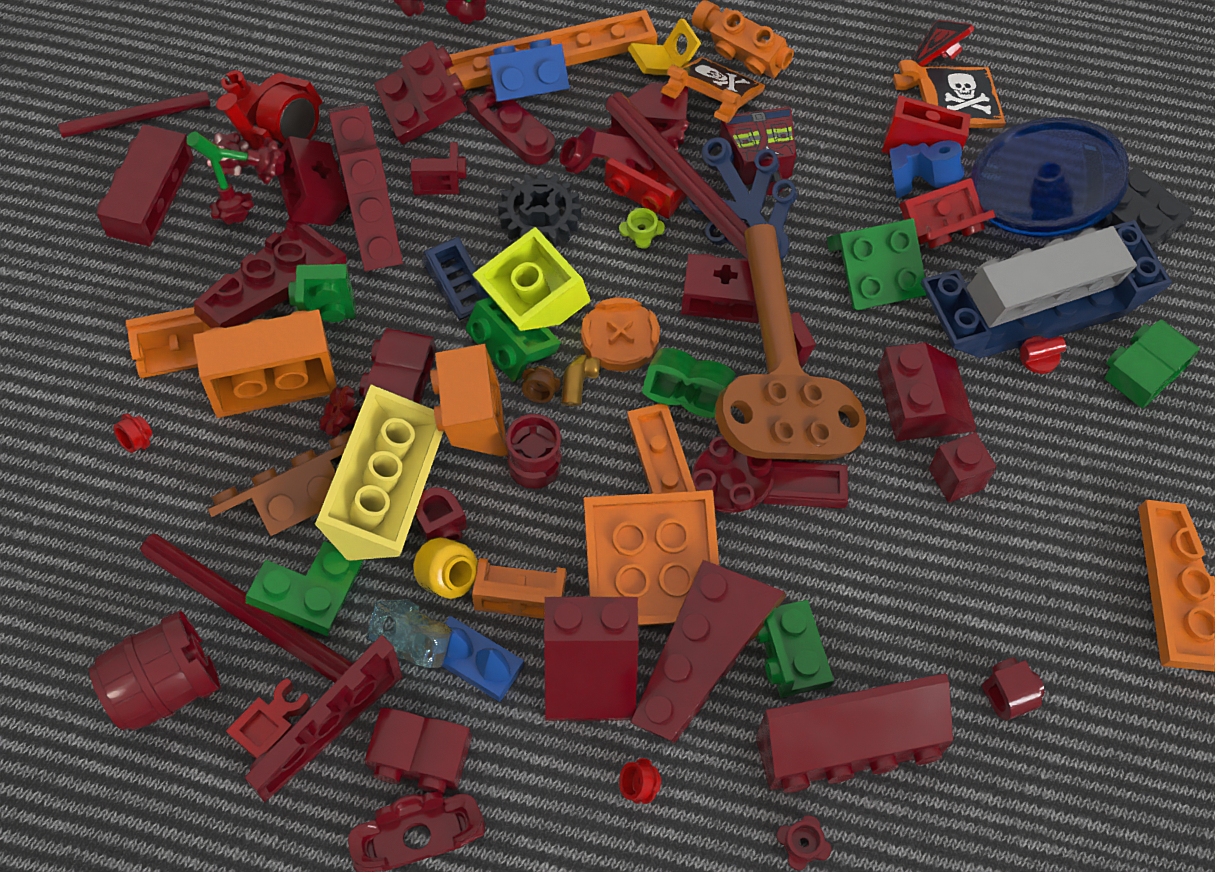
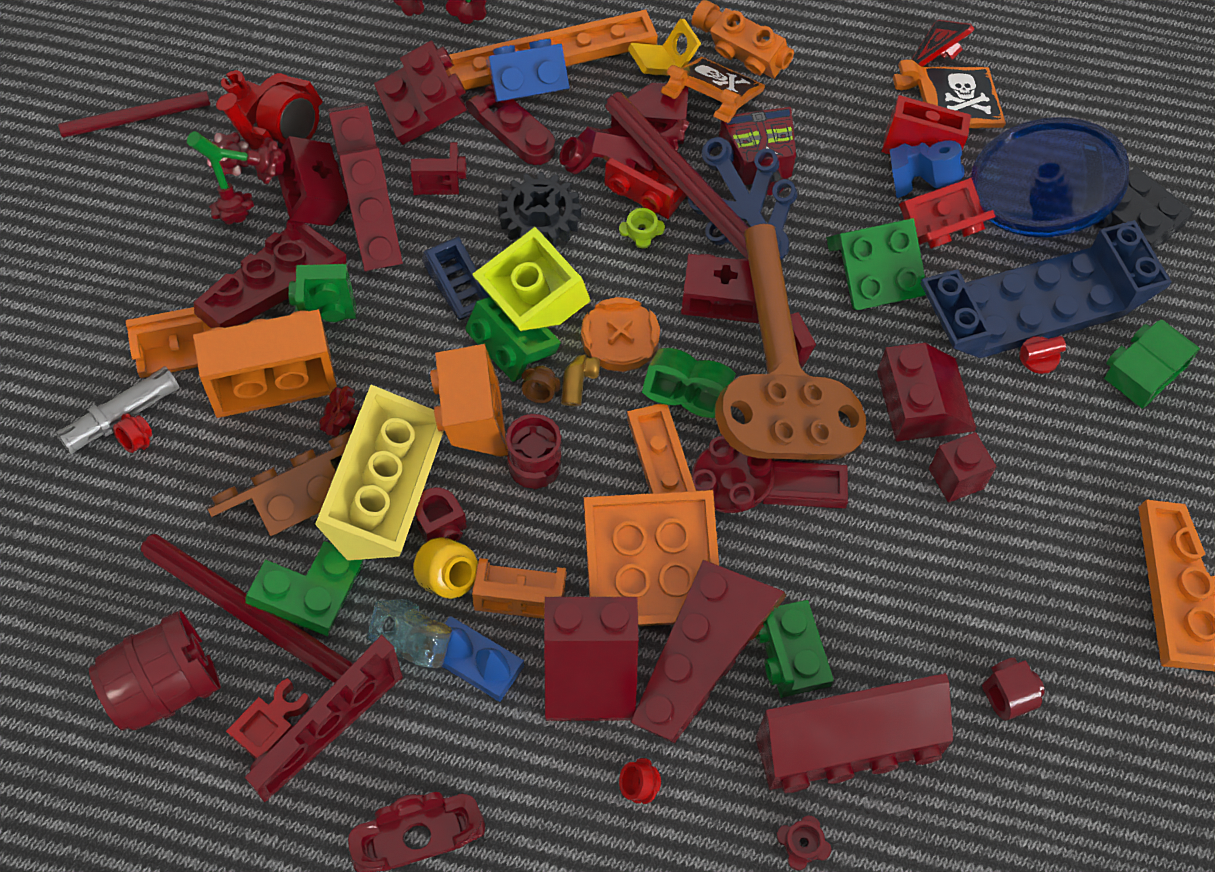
dark red brick [97,124,194,247] -> none
dark red brick [359,328,436,404] -> none
dark red brick [364,708,472,794] -> none
light grey brick [966,226,1137,328] -> none
none -> light grey pin [56,366,180,455]

